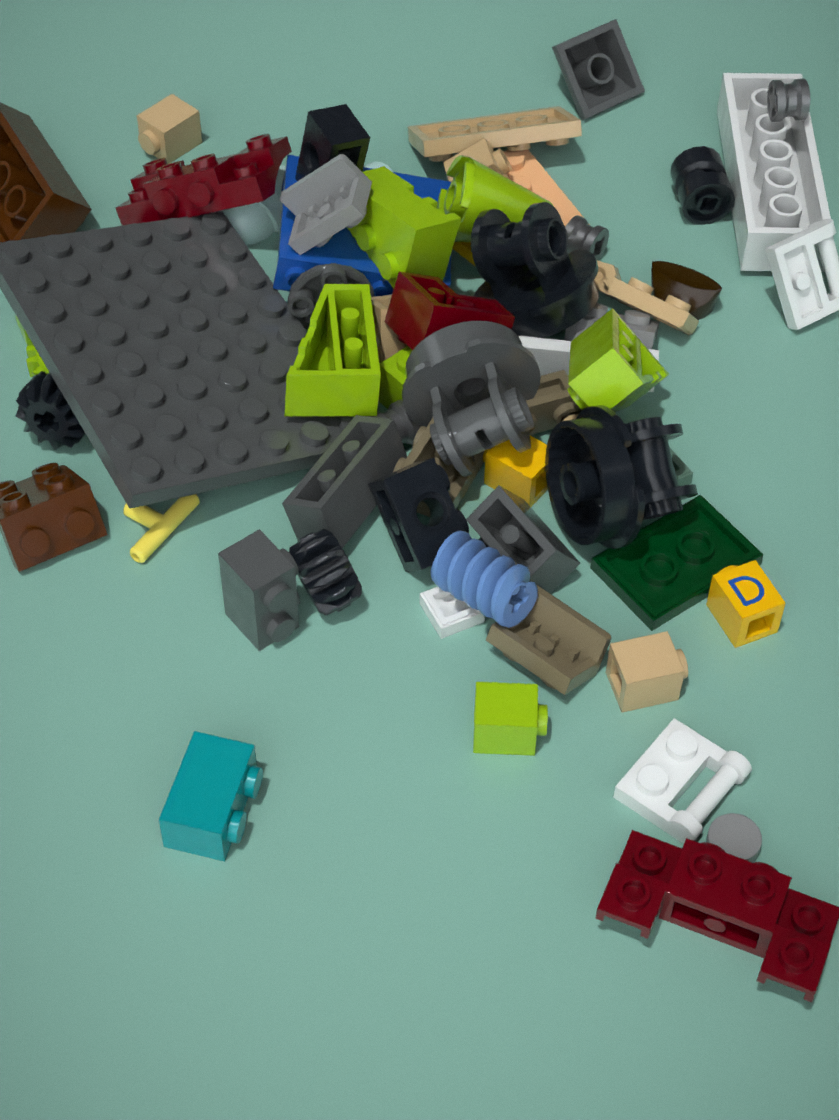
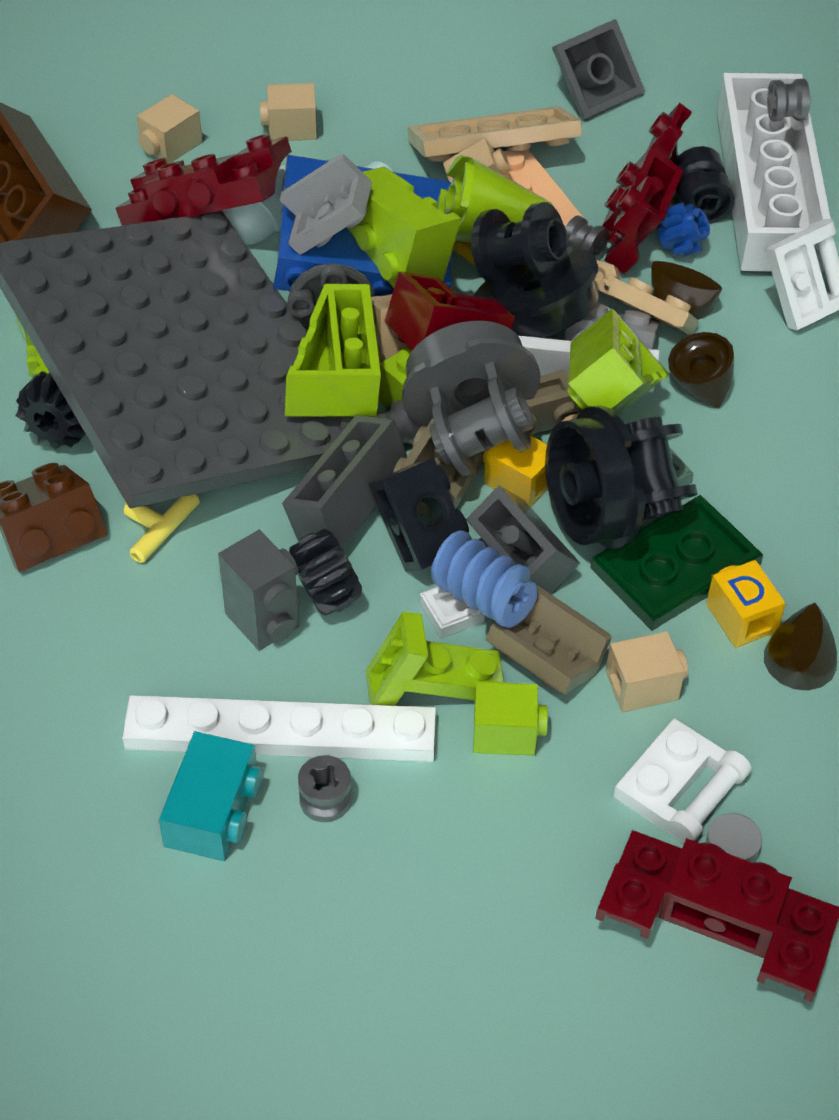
black brick [295,104,370,182] -> none
none -> white plate [122,695,436,762]
none -> tan brick [260,83,317,141]
none -> flat silver wheel [298,755,351,822]
none -> lime bracket [366,611,504,706]
none -> dark red bracket [602,102,692,274]
none -> blue gear [657,202,710,256]
none -> dark brown piece [668,332,734,408]
none -> dark brown piece [764,603,837,691]

